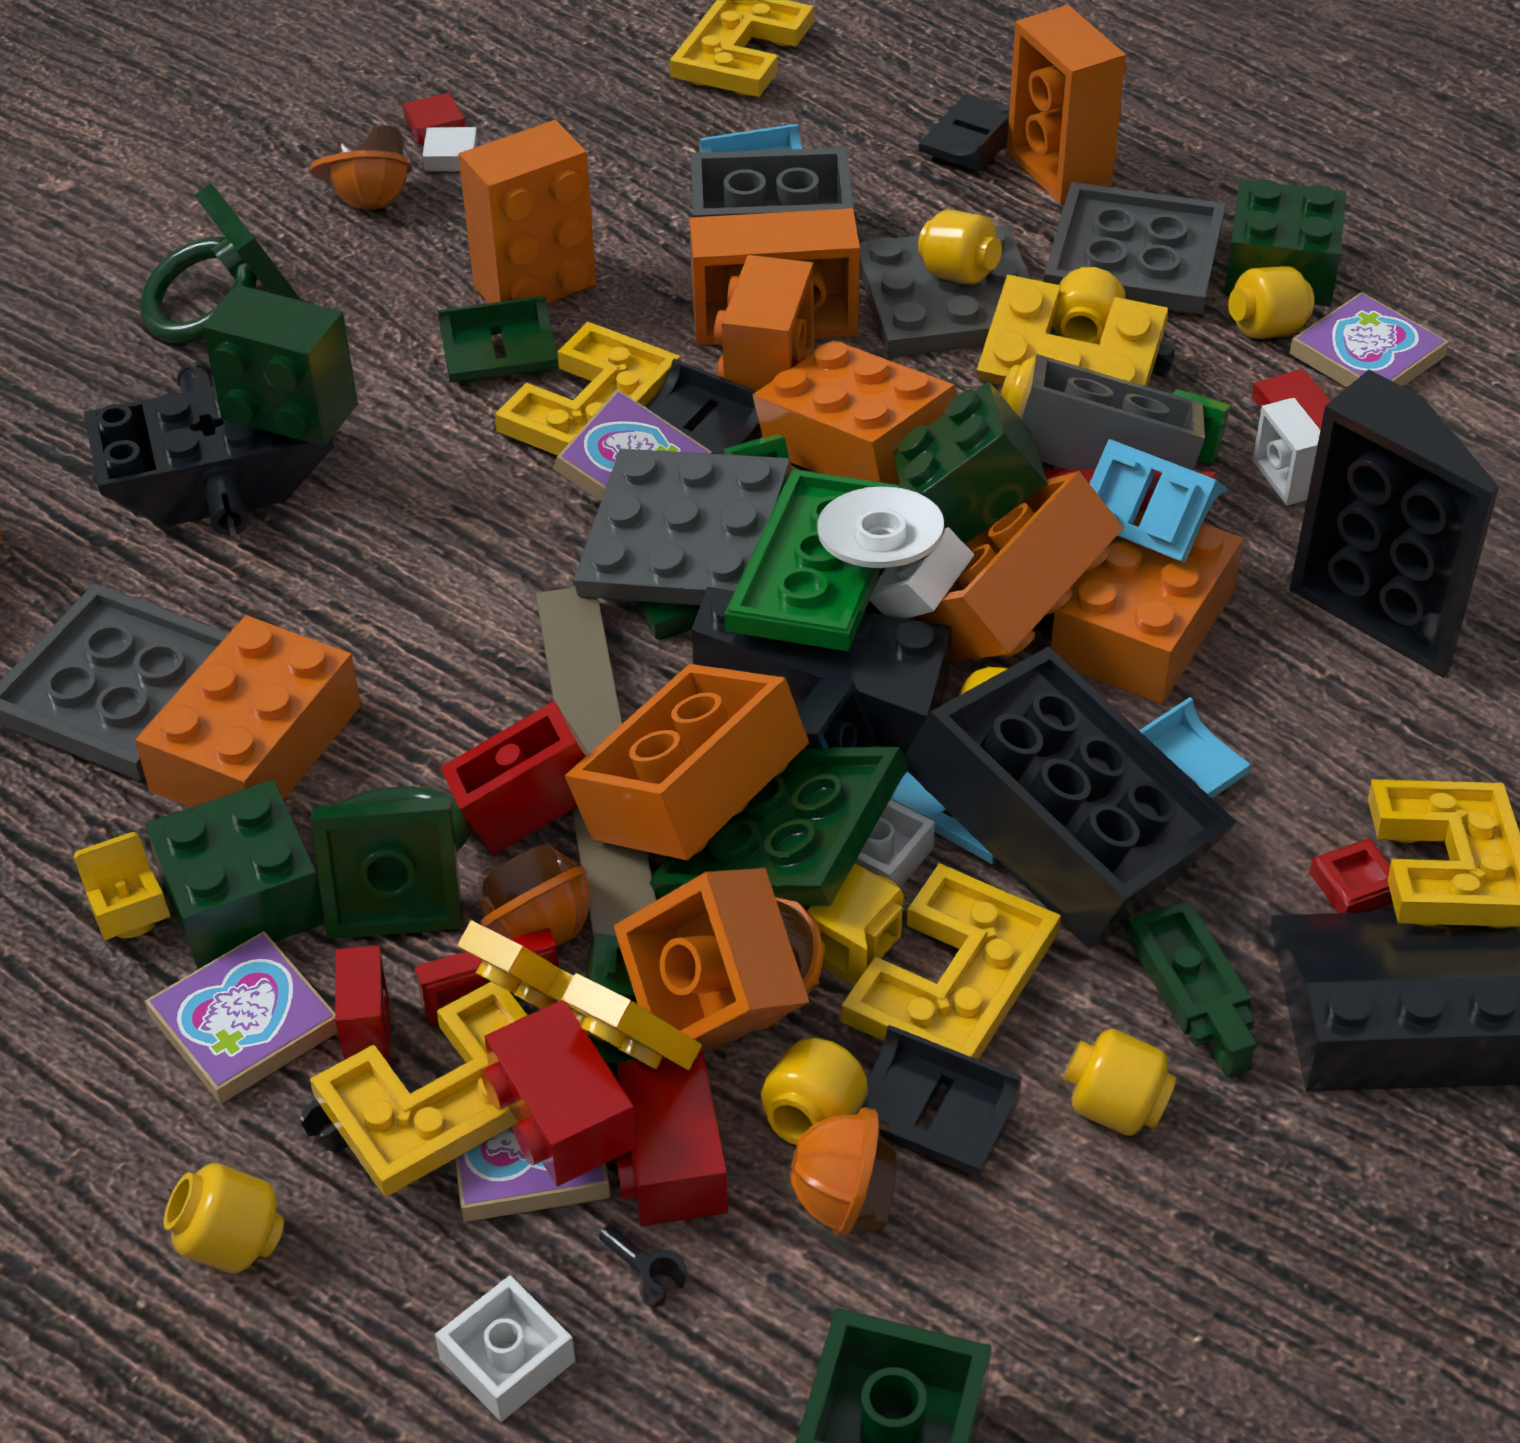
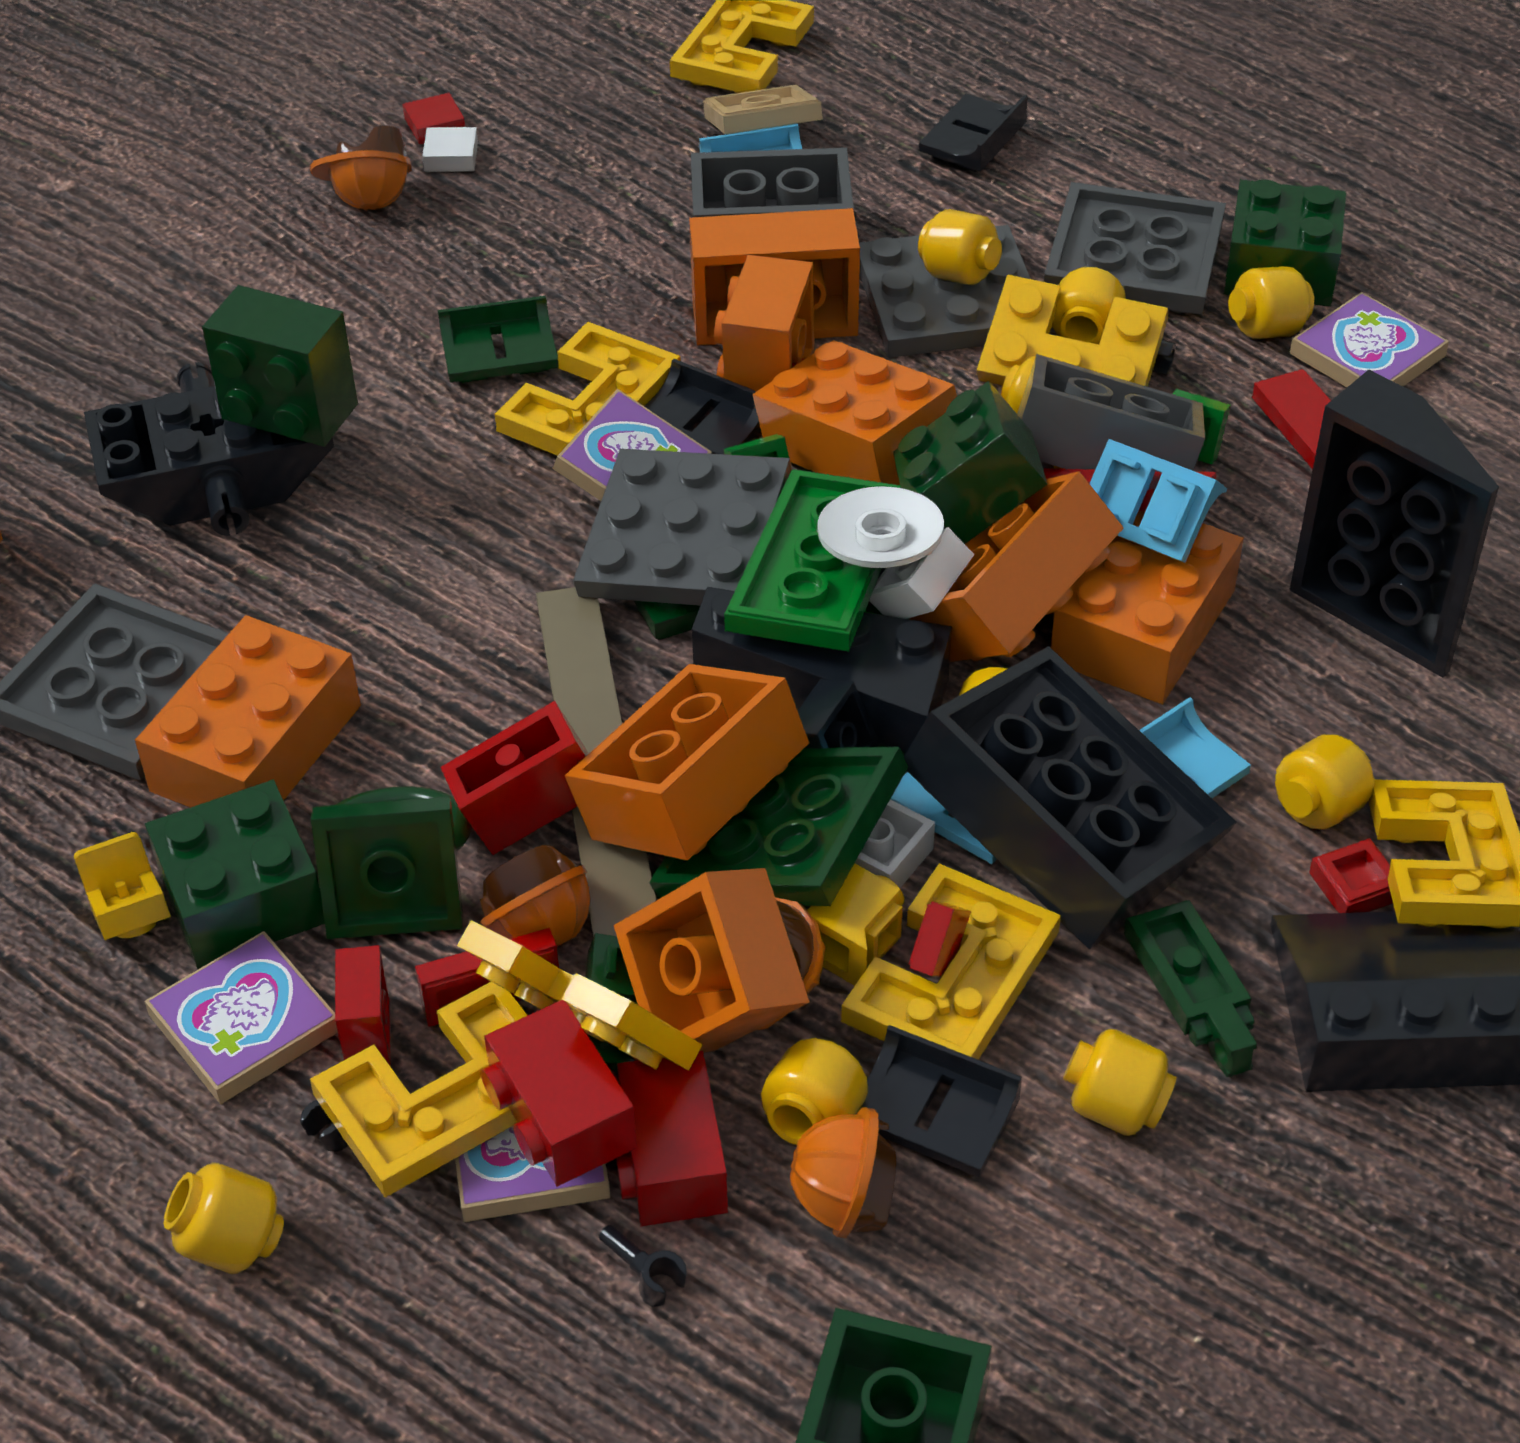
dark green tile [140,183,302,344] -> none
white piece [435,1275,575,1422] -> none
orange brick [458,120,597,303] -> none
orange brick [1006,5,1127,205] -> none
white piece [1252,398,1320,505] -> none
none -> tan tile [703,85,823,134]
none -> red tile [908,901,971,976]
none -> yellow head [1275,734,1375,830]

